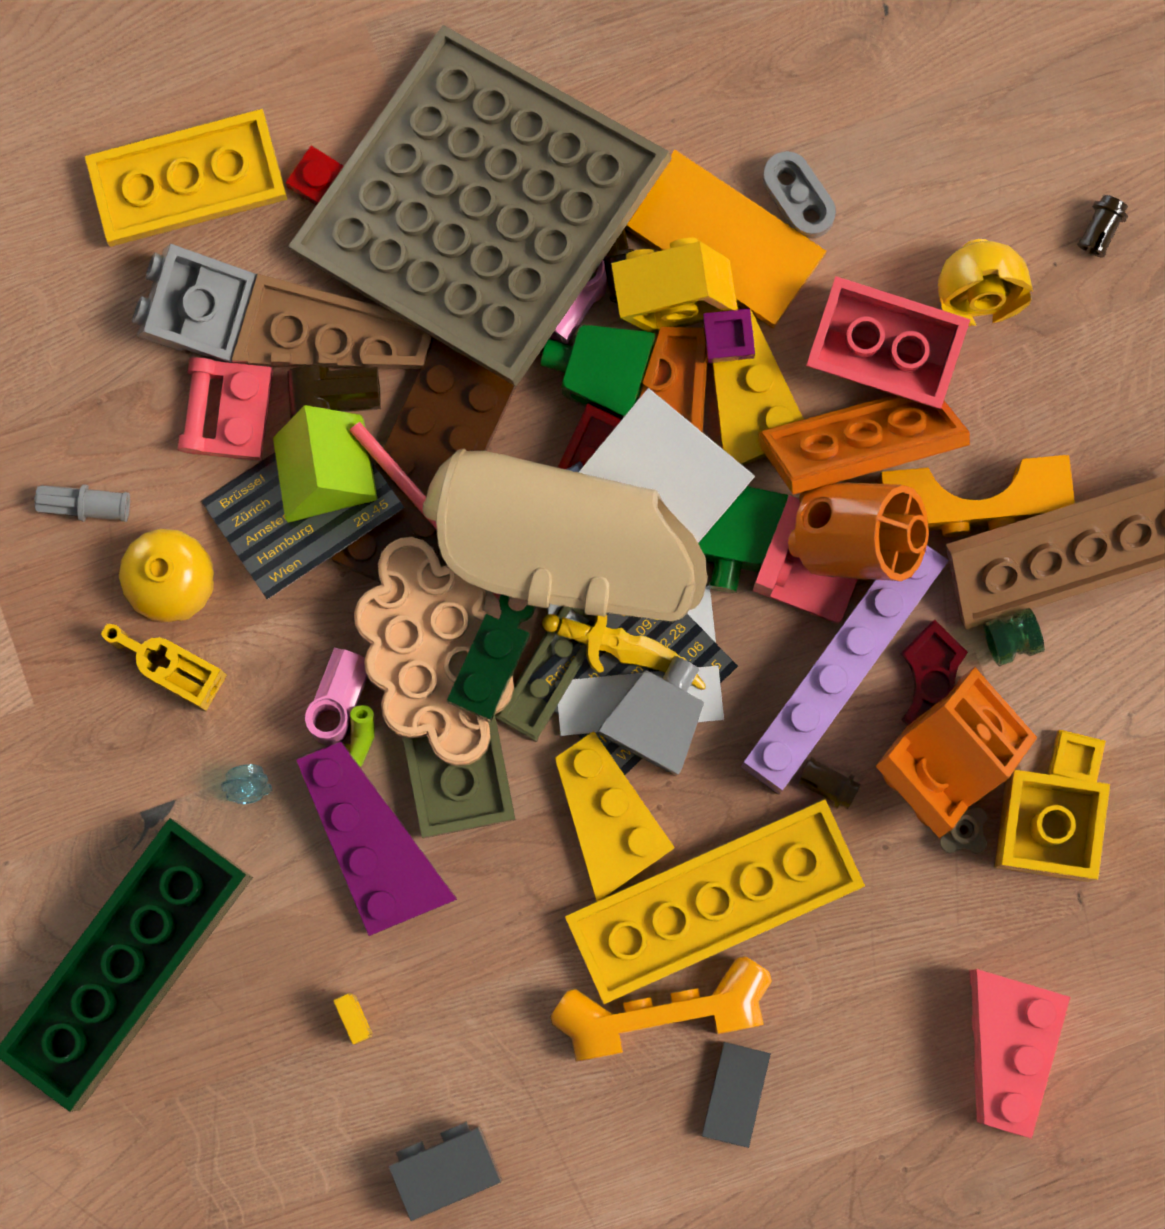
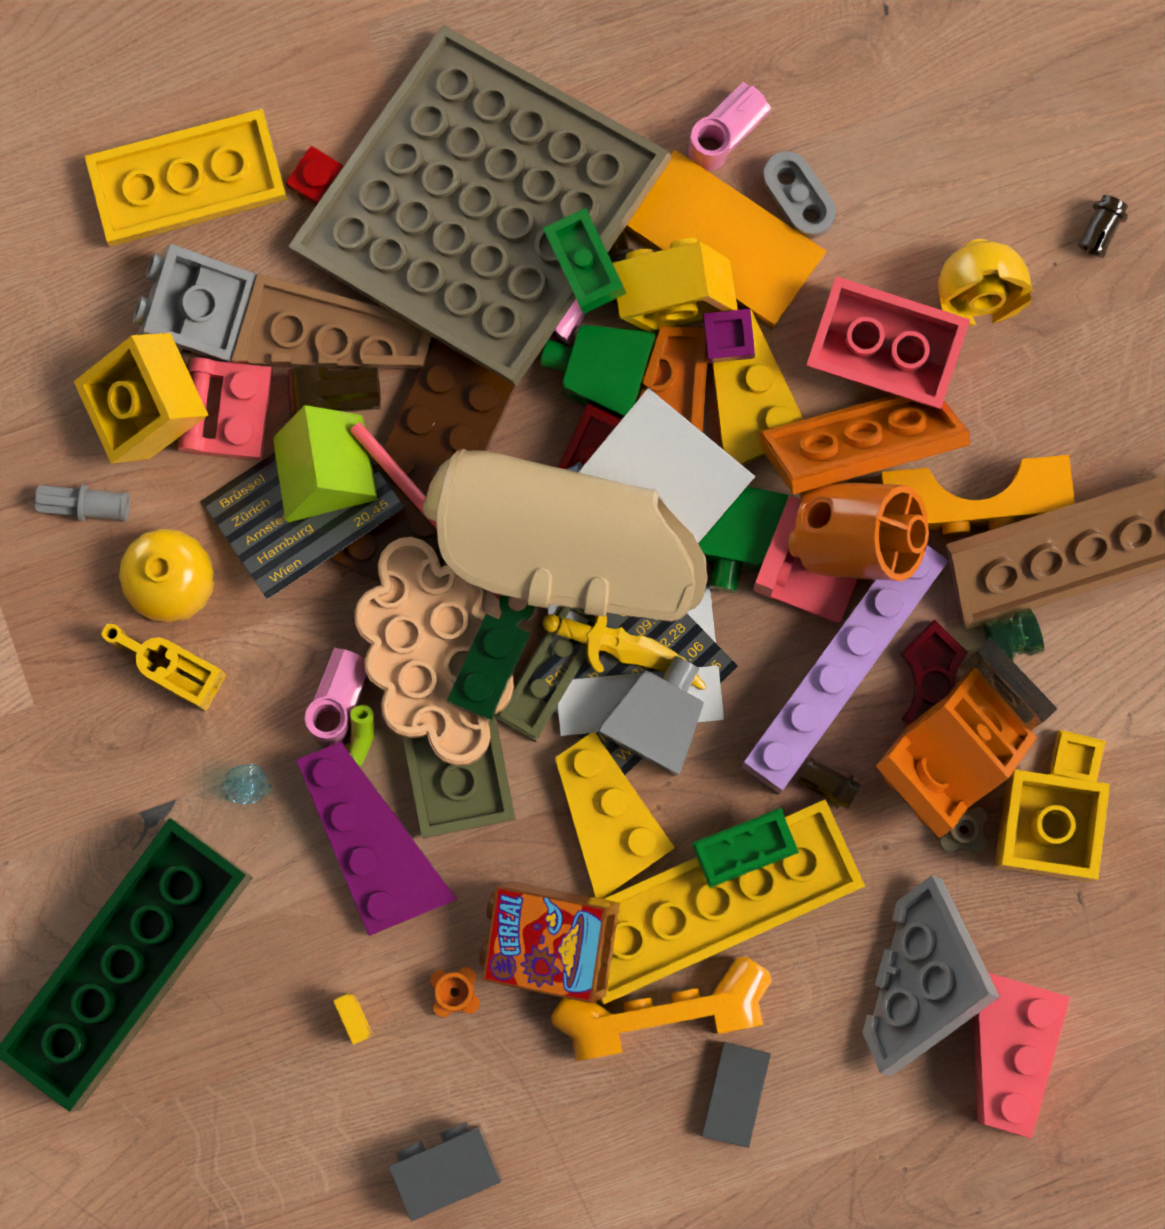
none -> yellow brick [73,333,208,464]
none -> orange plate [430,967,480,1018]
none -> brick [480,881,620,1003]
none -> green plate [543,208,627,314]
none -> bright pink piece [687,82,771,172]
none -> green plate [691,808,799,888]
none -> light grey plate [862,875,1000,1076]
none -> clear smoke tile [965,638,1058,730]

